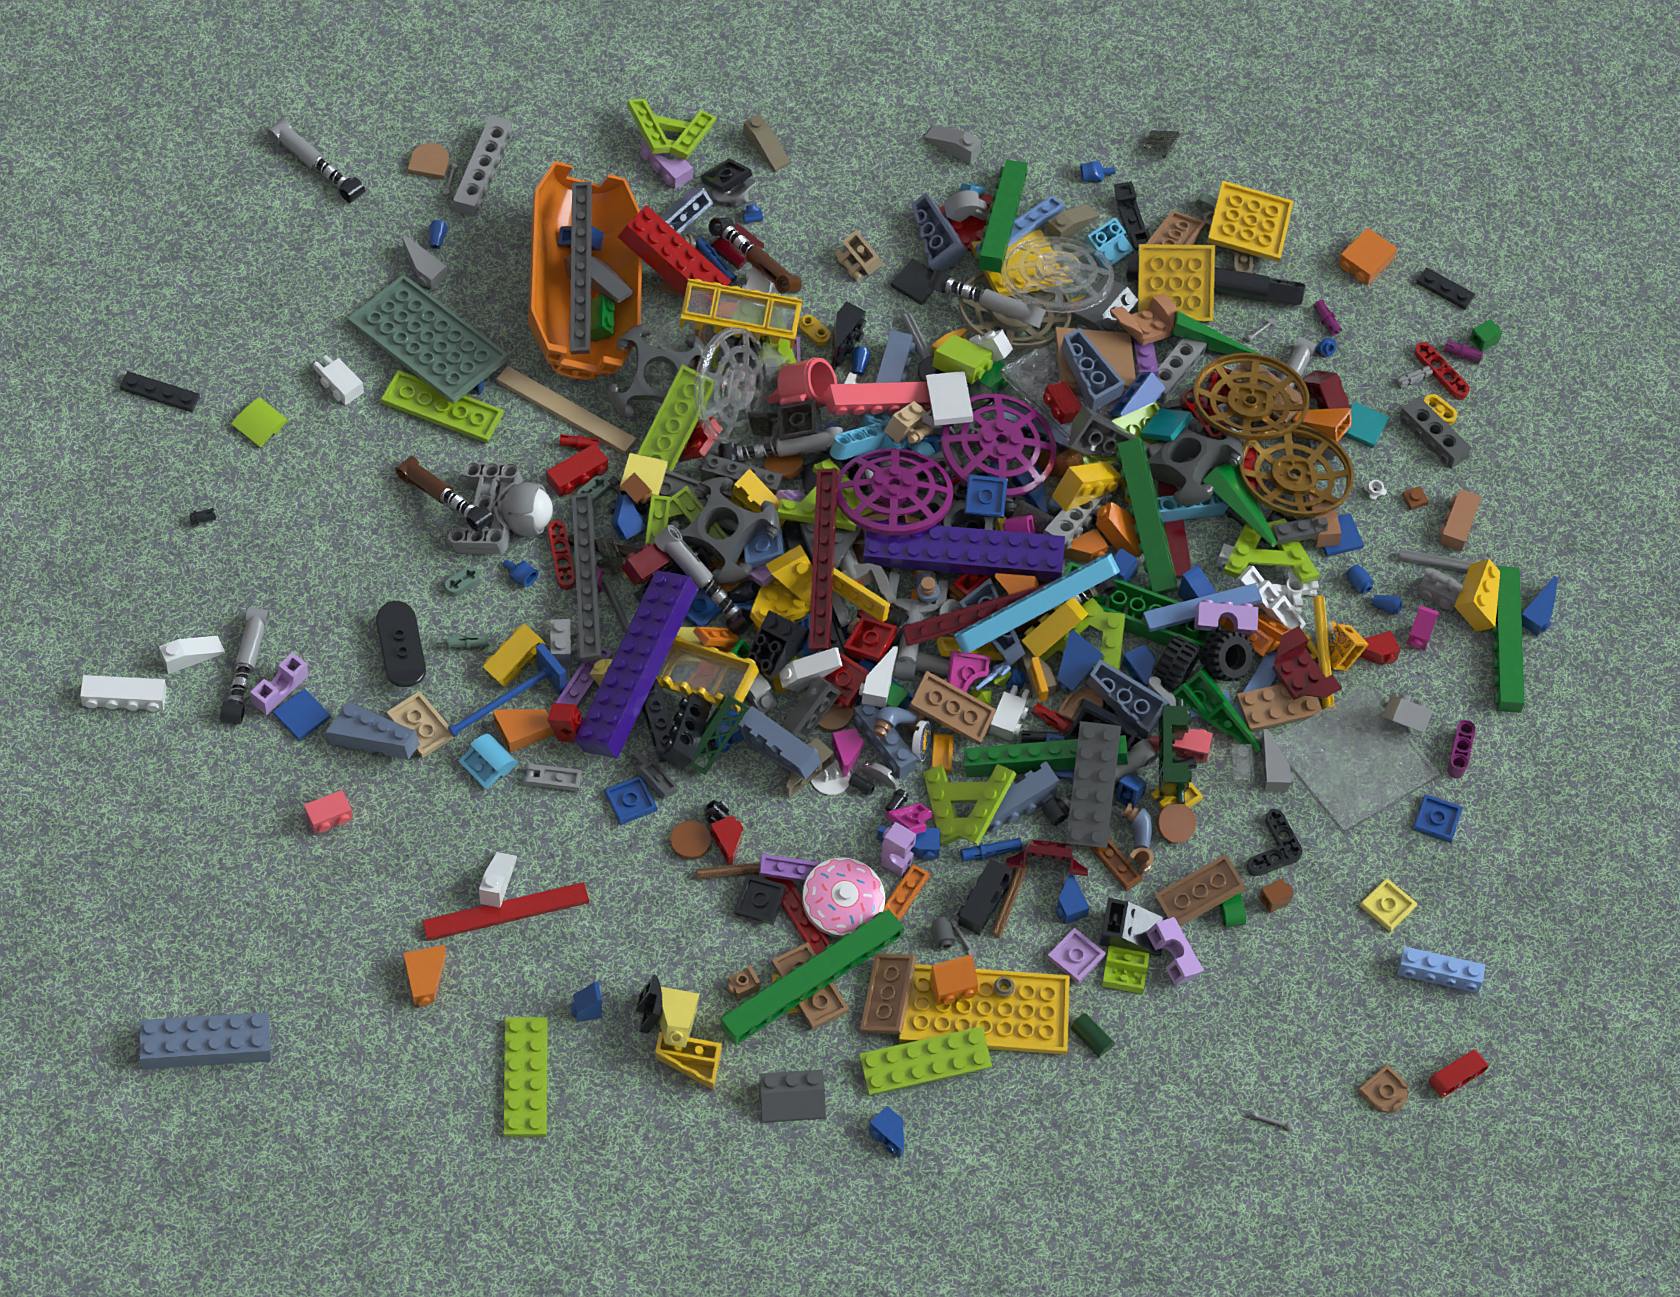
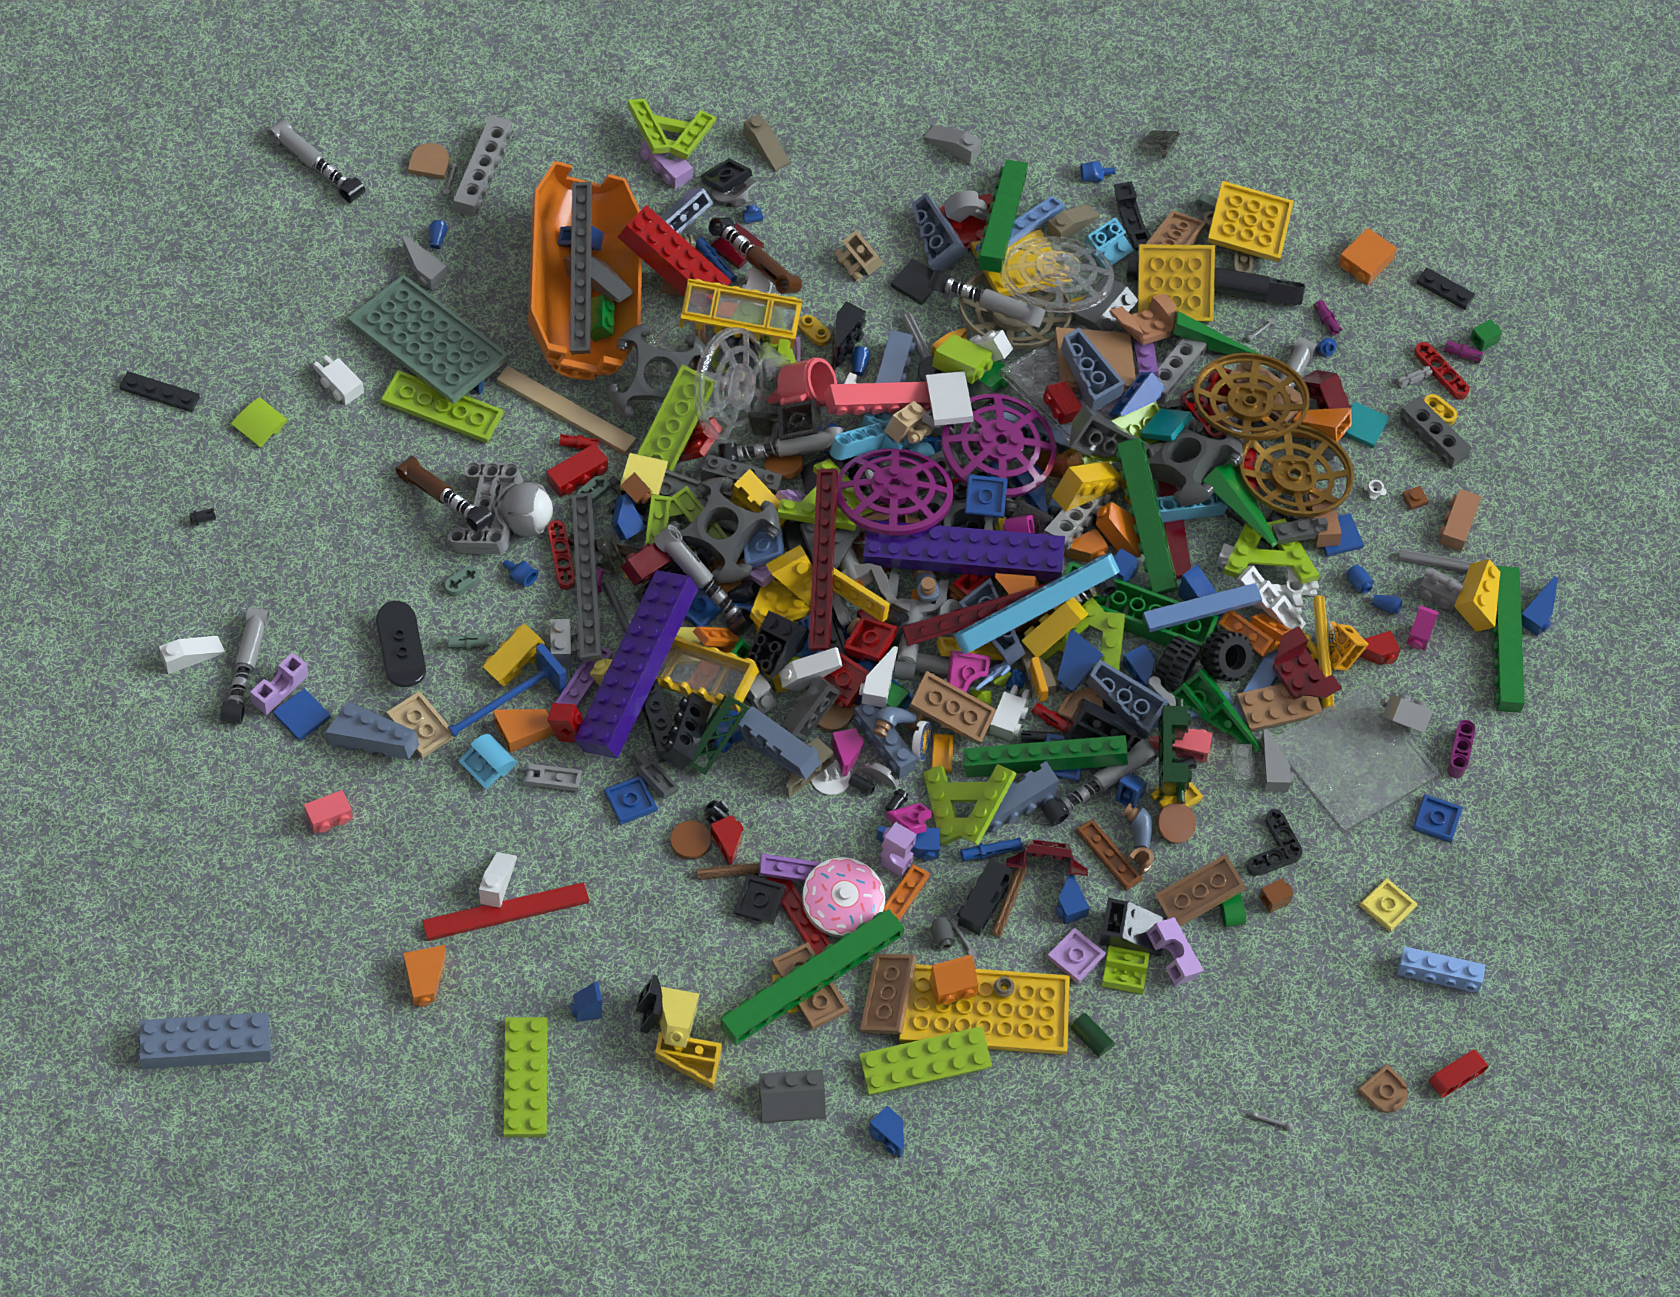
white brick [80,675,166,712] -> none
medium nougat brick [726,965,760,1001] -> none
dark azure slope [960,183,986,195] -> none
dark grey plate [1066,721,1121,848] -> none
lavender arch [1194,600,1258,635] -> none

